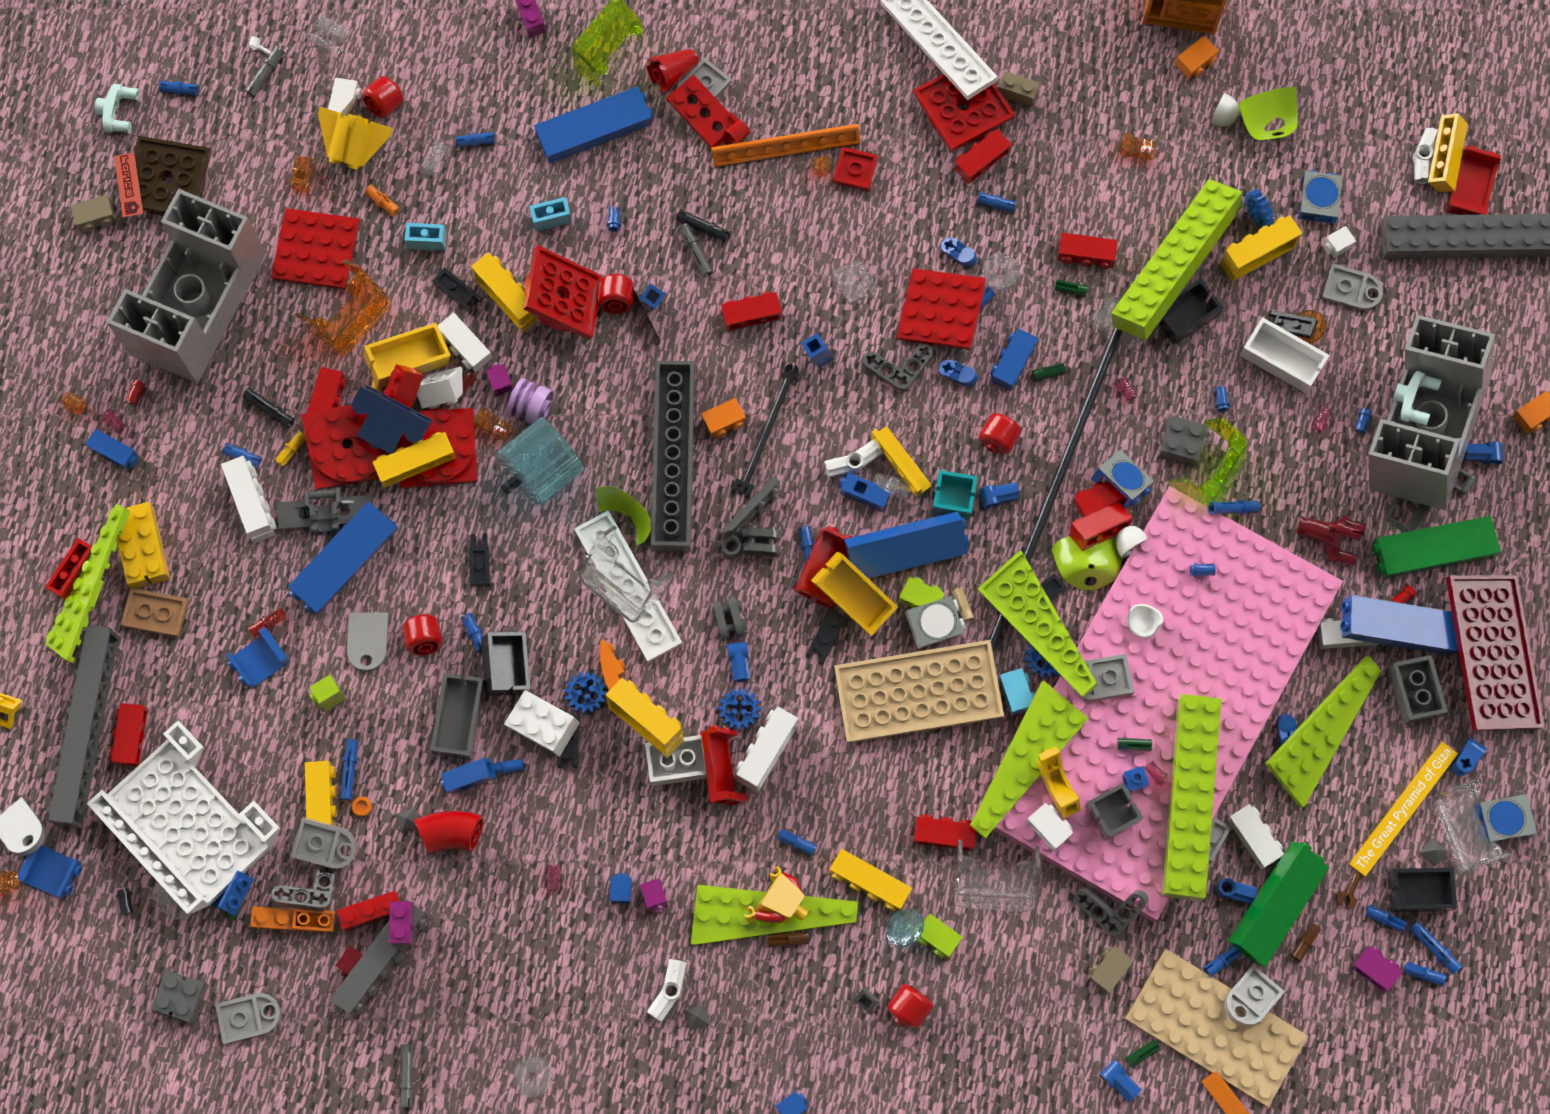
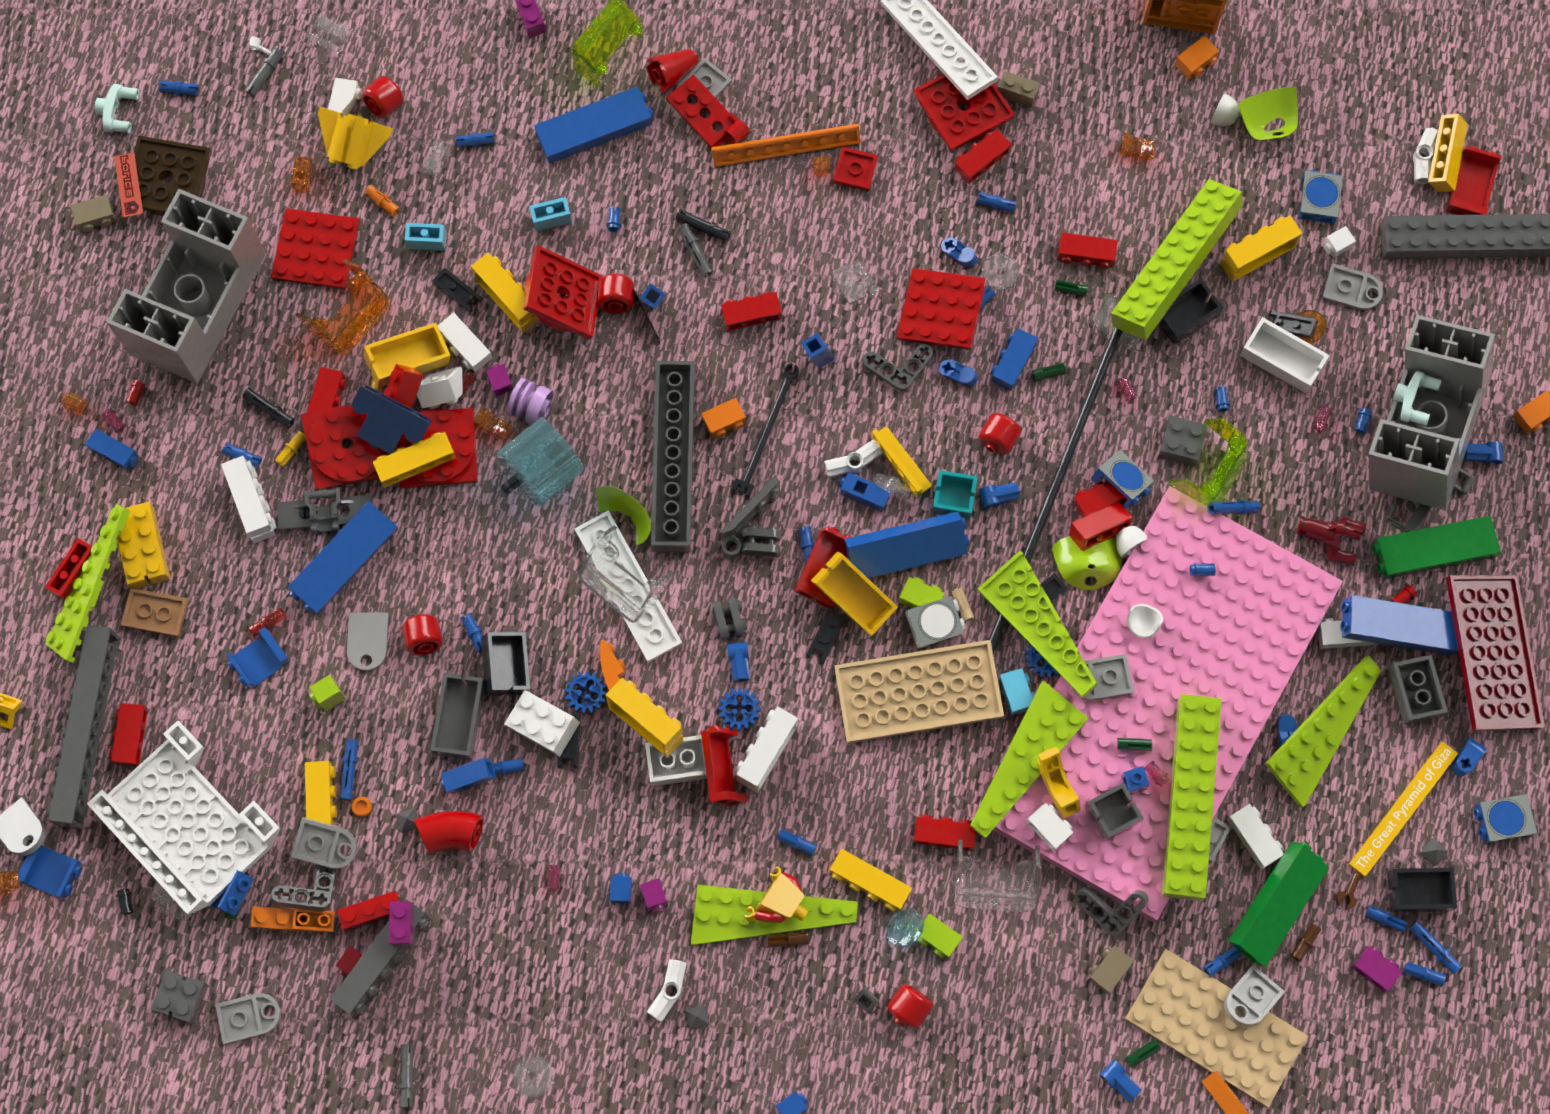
black hinge [469,533,490,587] -> none
blue piece [1215,878,1257,905] -> none
blue gear [1244,189,1275,228] -> none
clear windscreen [1432,779,1511,875] -> none

